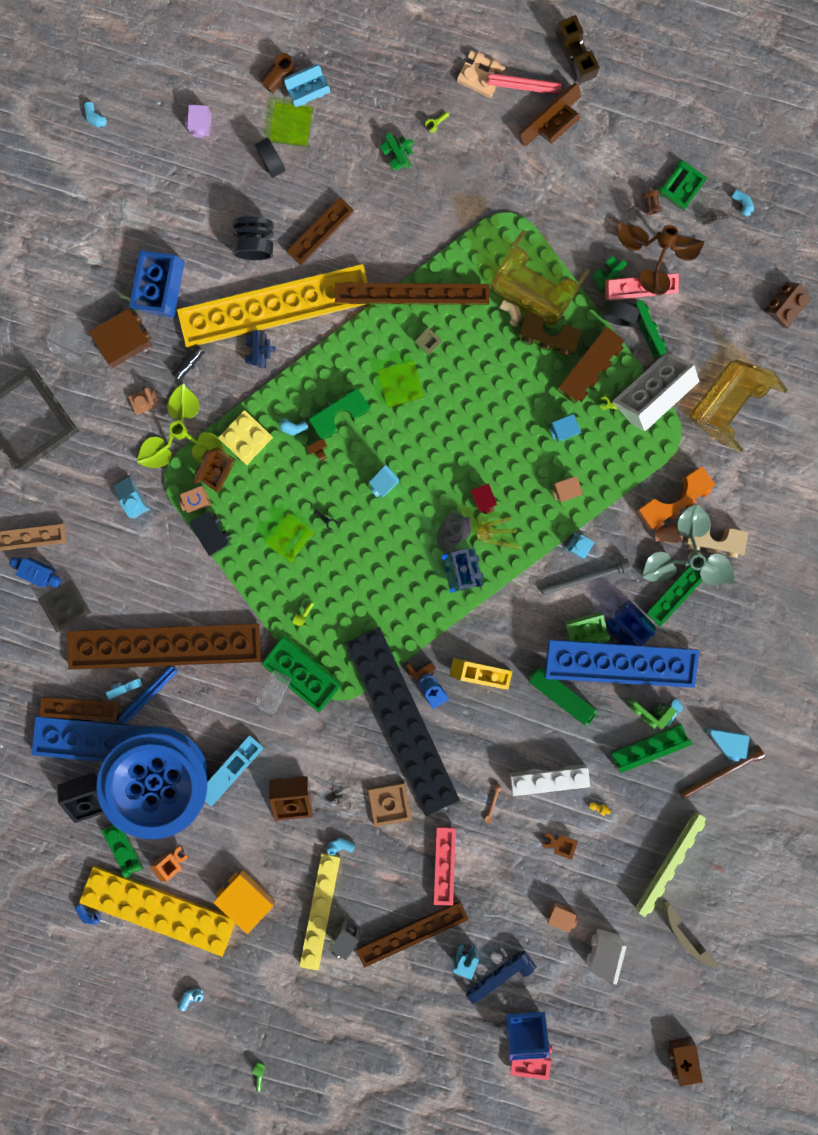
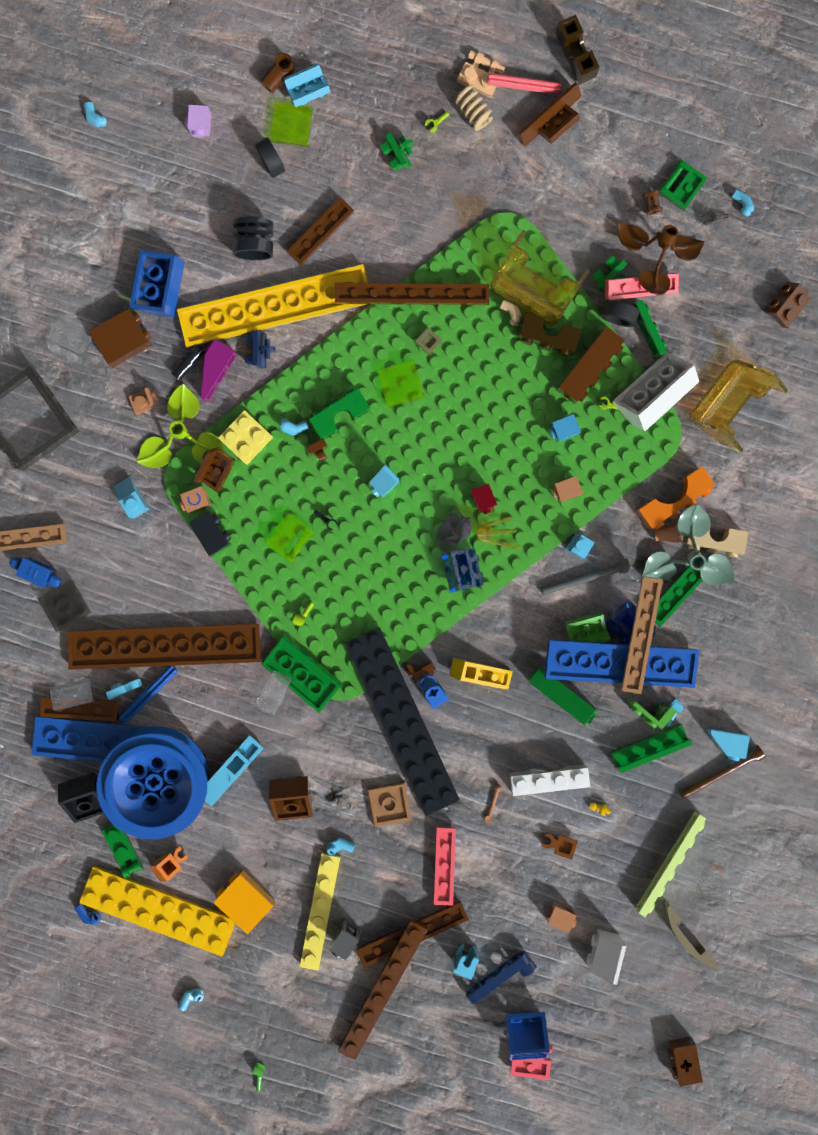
none -> clear bracket [49,676,94,711]
none -> magenta slope [201,339,237,403]
none -> reddish brown plate [338,918,428,1060]
none -> tan piece [455,84,493,131]
none -> medium nougat plate [621,576,663,694]

